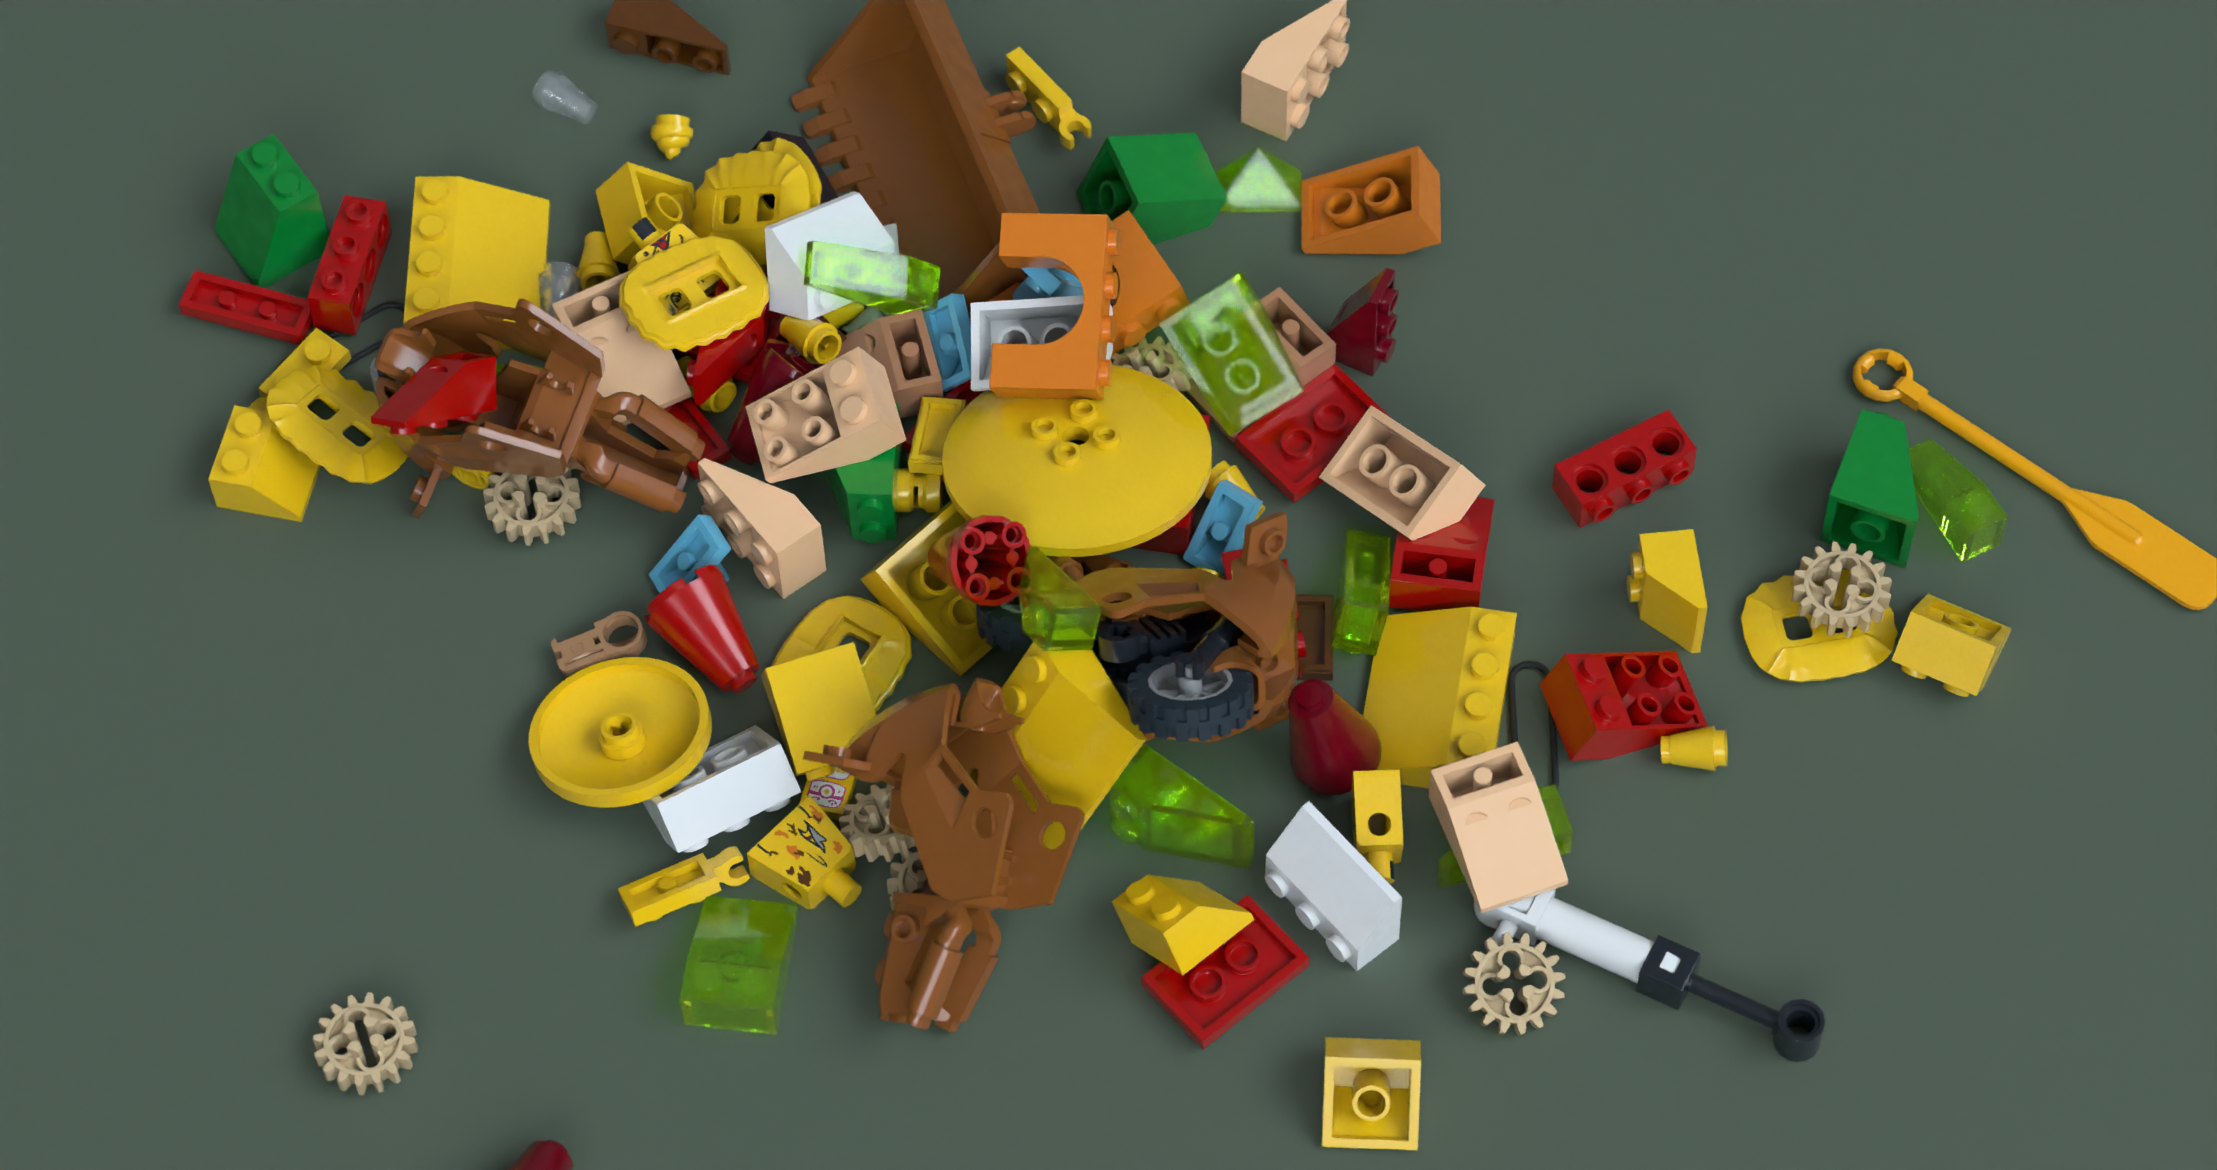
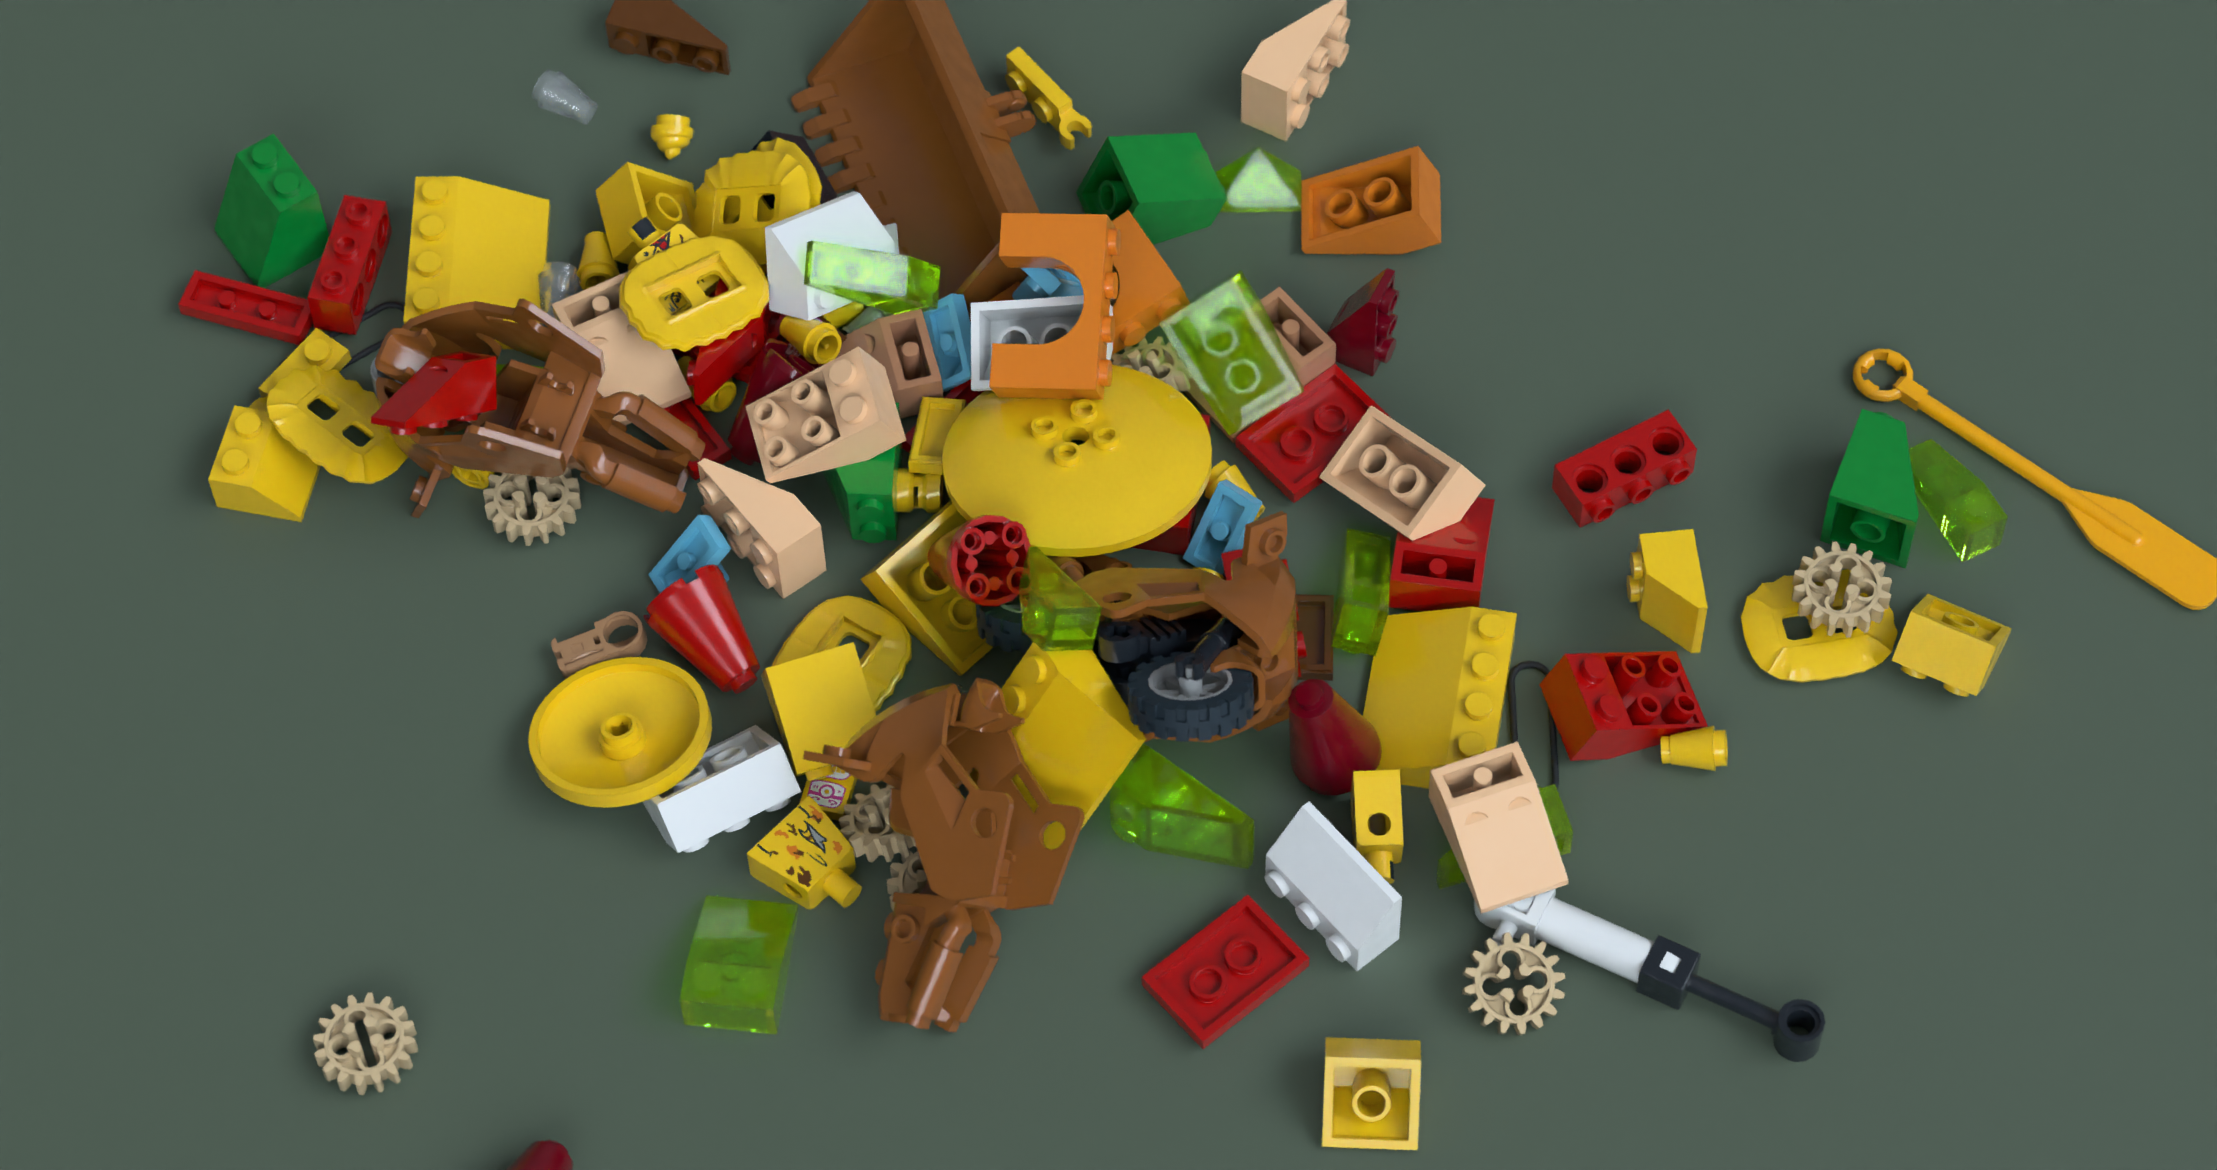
yellow plate [617,846,750,927] -> none
yellow slope [1112,874,1254,975] -> none

